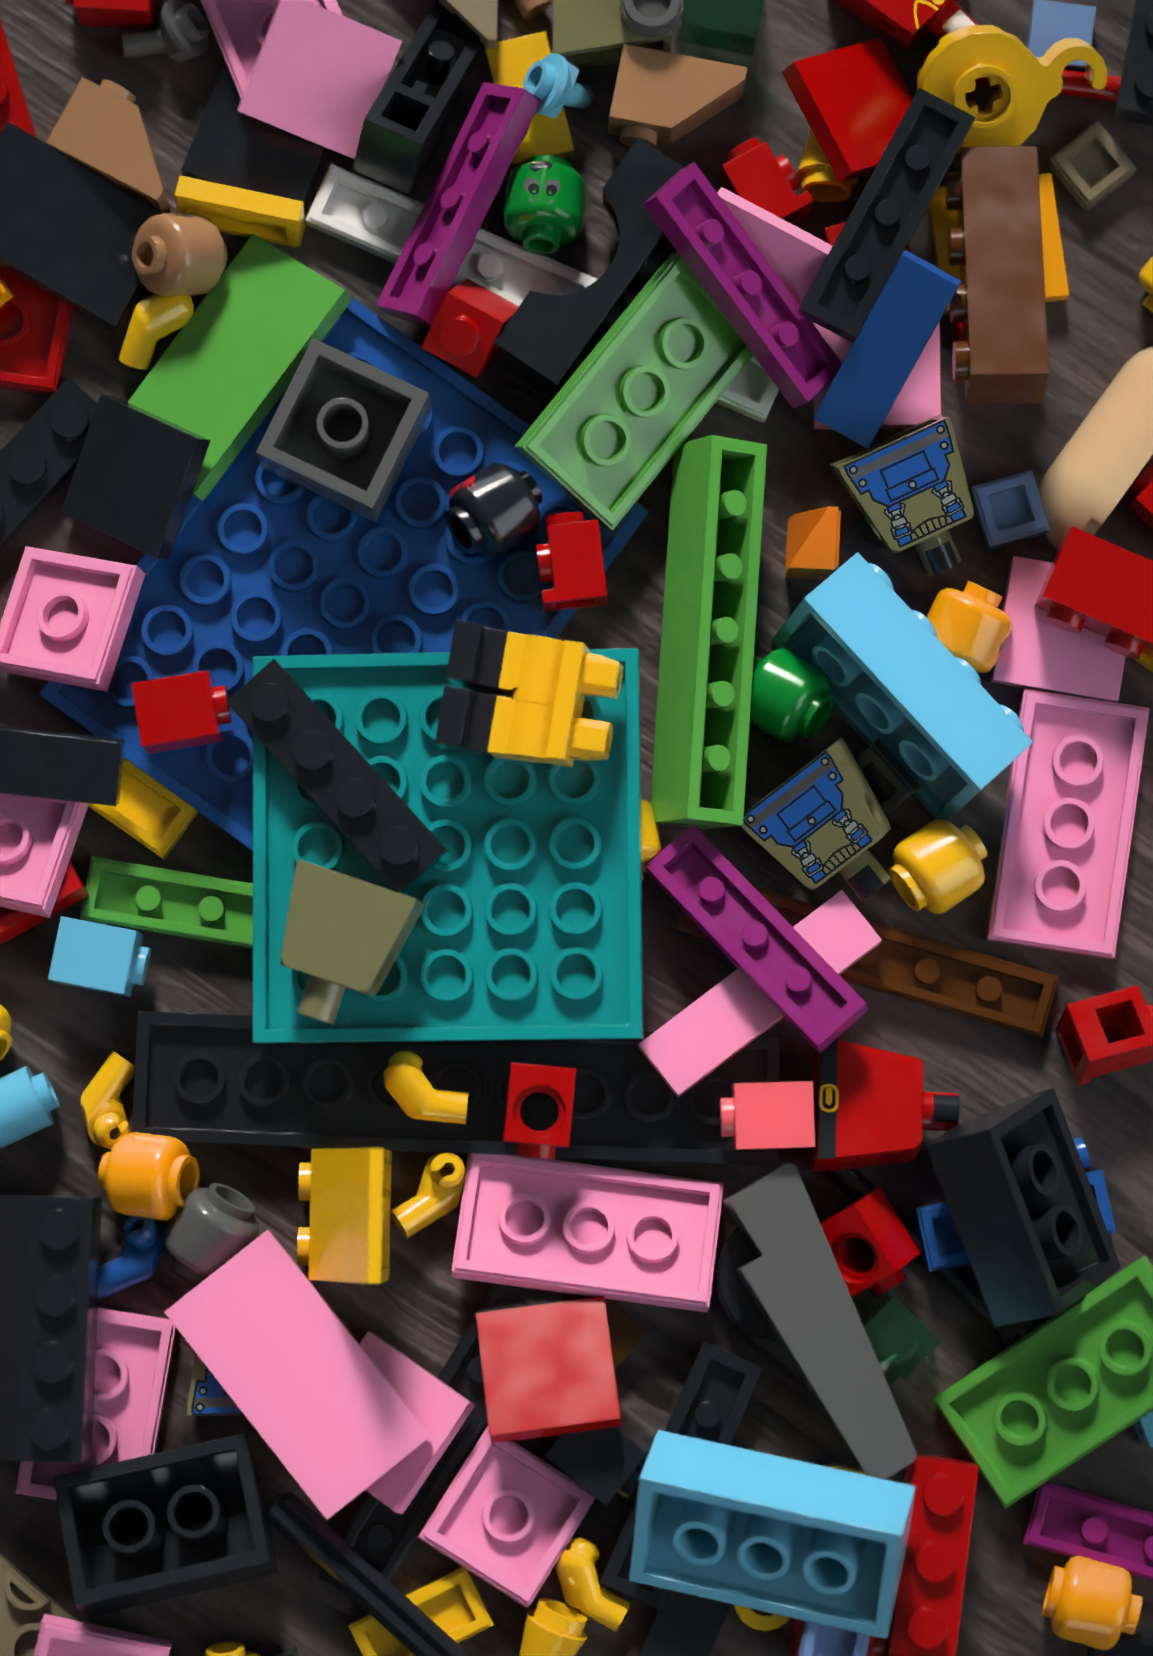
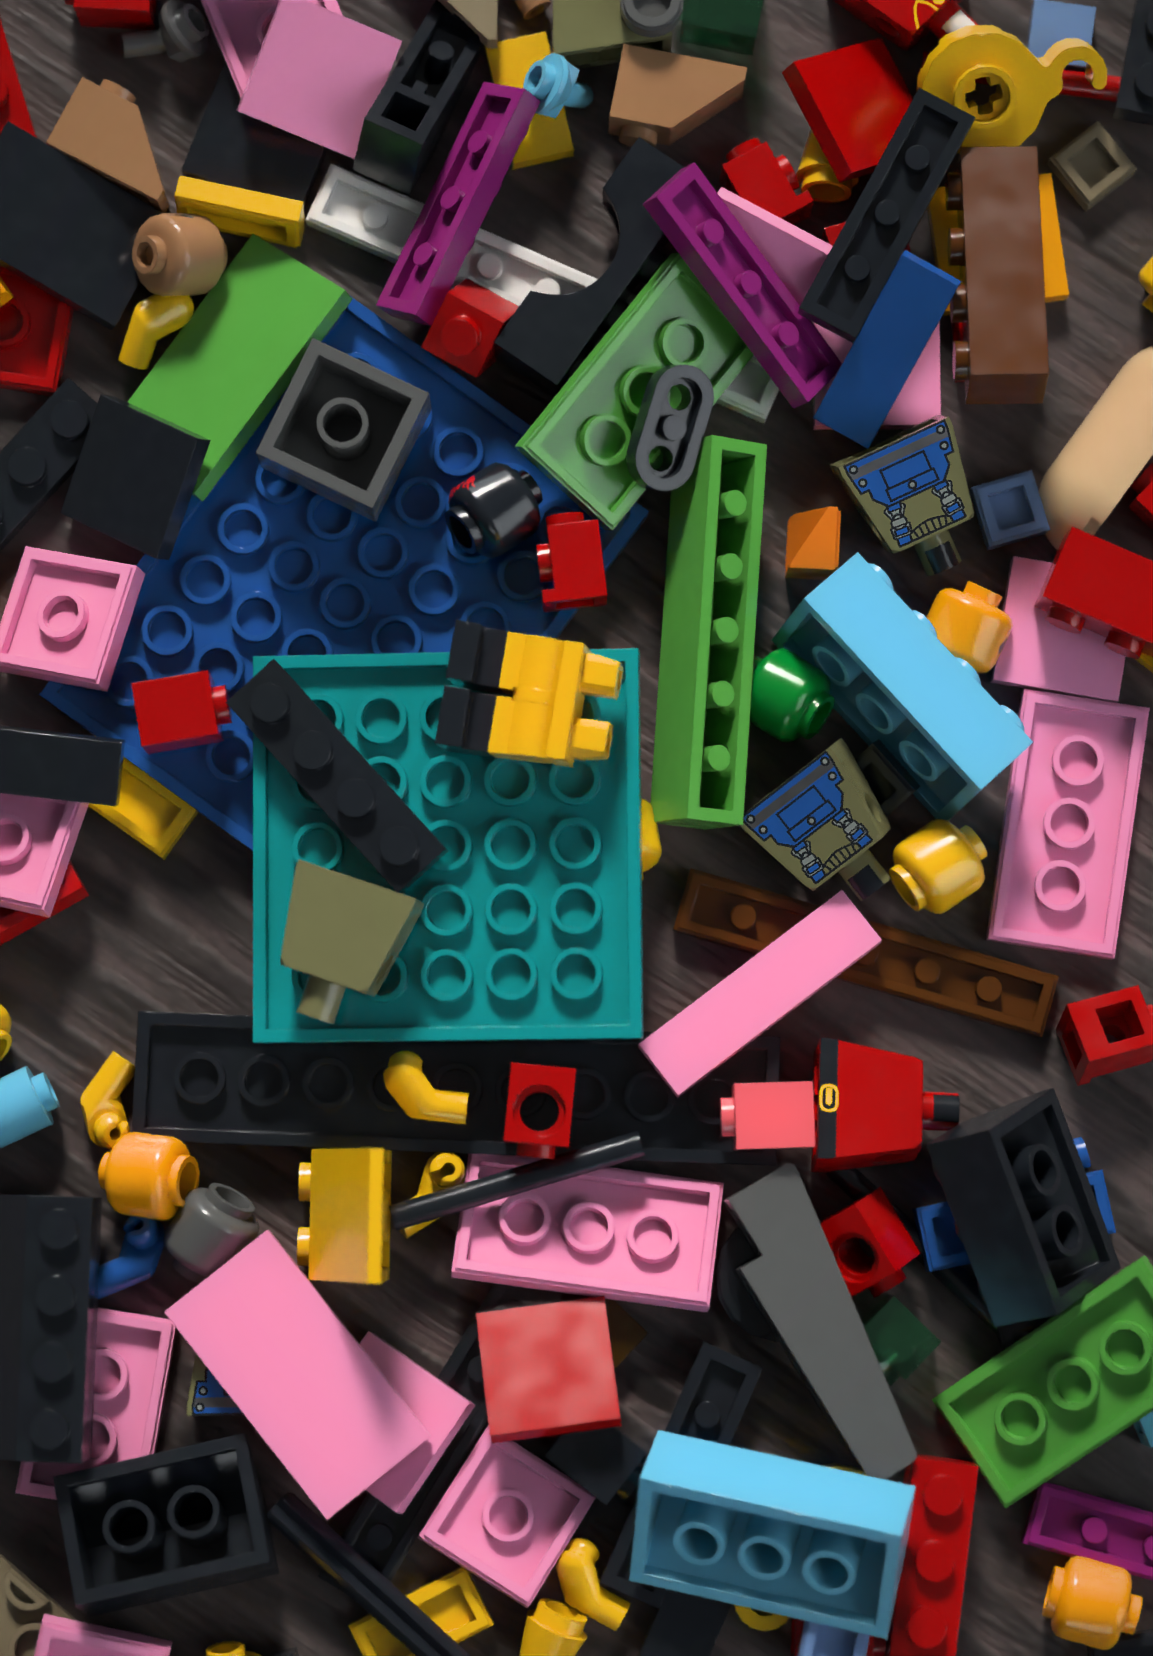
medium azure brick [48,916,151,998] -> none
bright green tile [80,856,253,949] -> none
green head [502,155,587,254] -> none
magenta plate [645,824,868,1053] -> none
none -> black bar [389,1131,645,1231]
none -> black plate [626,365,714,491]

